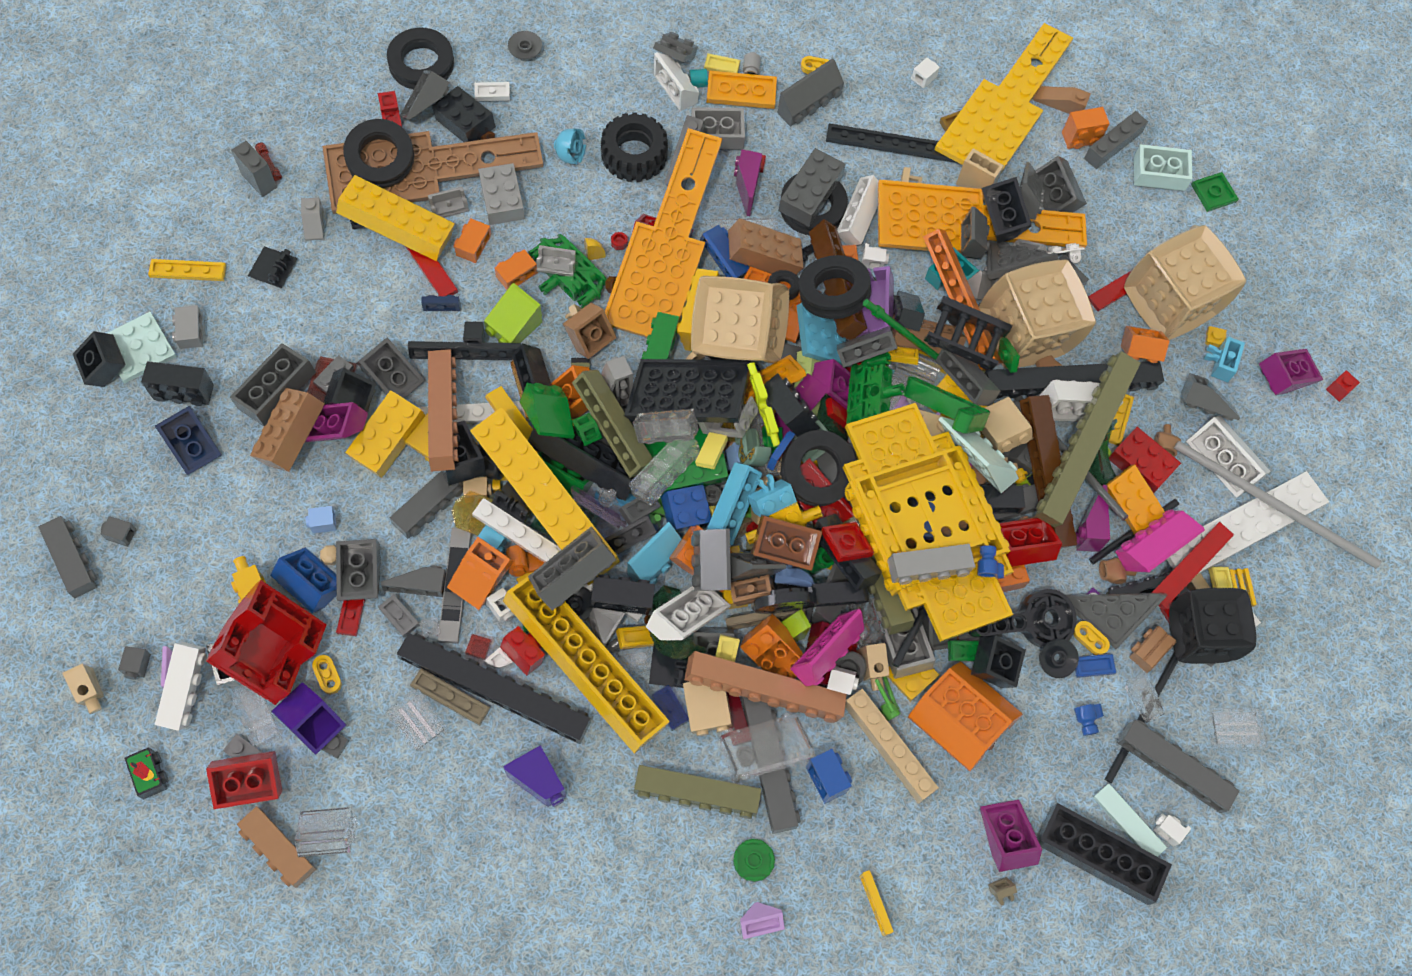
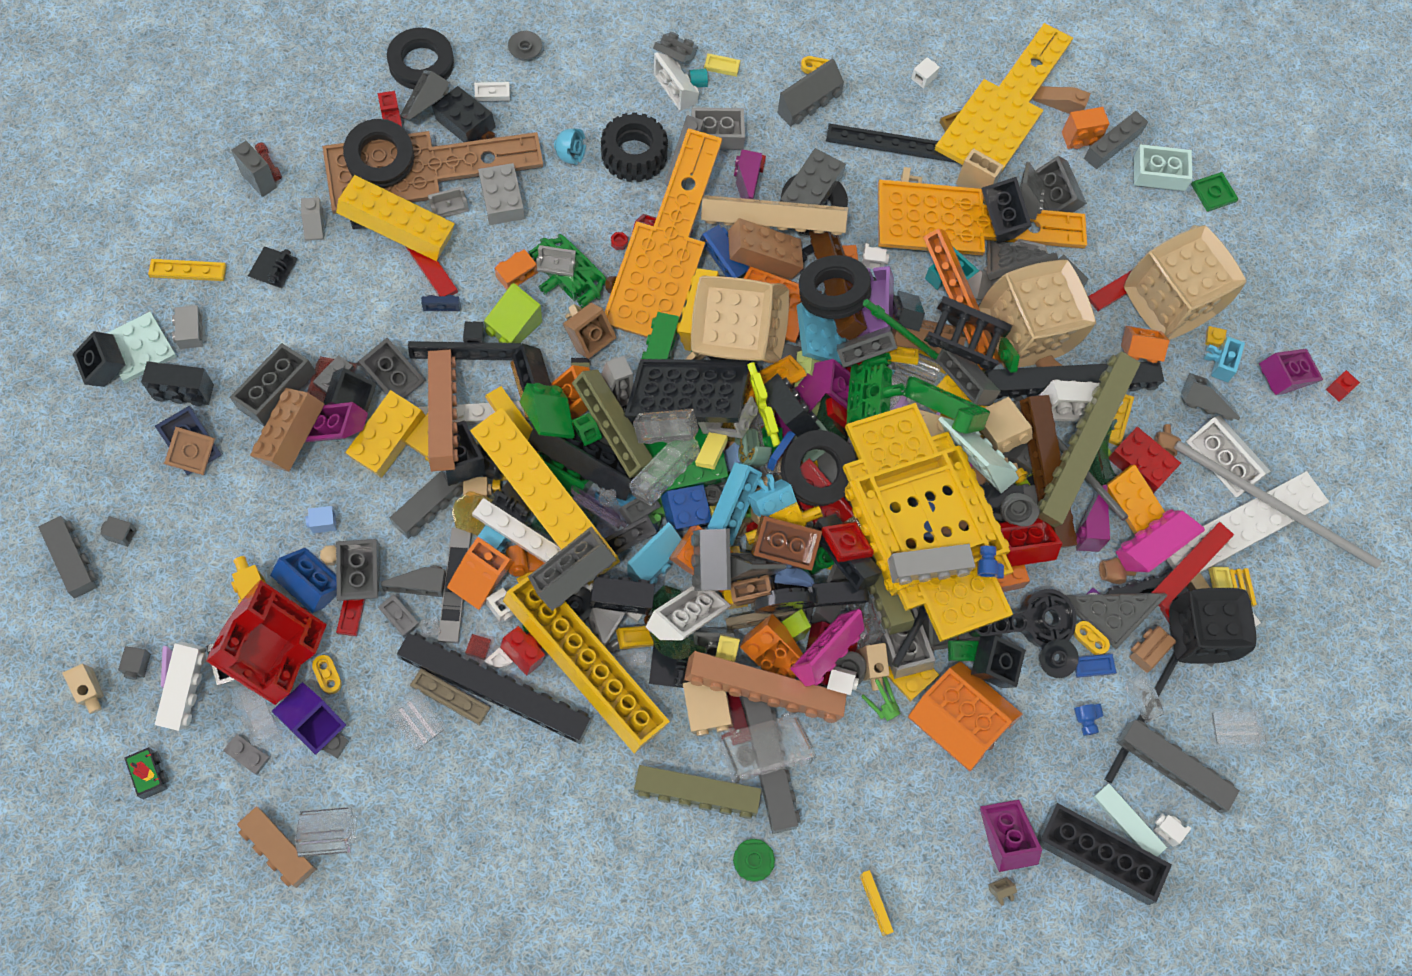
red brick [206,751,282,810] -> none
orange brick [454,218,491,263] -> none
dark purple slope [503,745,566,807] -> none
yellow brick [584,238,606,260] -> none
clear blue plate [651,685,689,731] -> none
light orange plate [706,71,777,109] -> none
lavender slope [740,902,785,939] -> none
light grey brick [743,52,761,75] -> none
black tyre [768,270,800,300] -> none
blue brick [806,749,852,804] -> none
white brick [837,175,878,245] -> none
tan brick [845,688,939,804] -> none
dark grey slope [961,207,990,258] -> none
white hinge [1047,243,1085,263] -> none
black piece [1089,499,1179,565] -> none
none -> medium nougat tile [164,427,215,475]
none -> tan brick [701,195,849,235]
none -> dark grey hat [1000,493,1040,526]

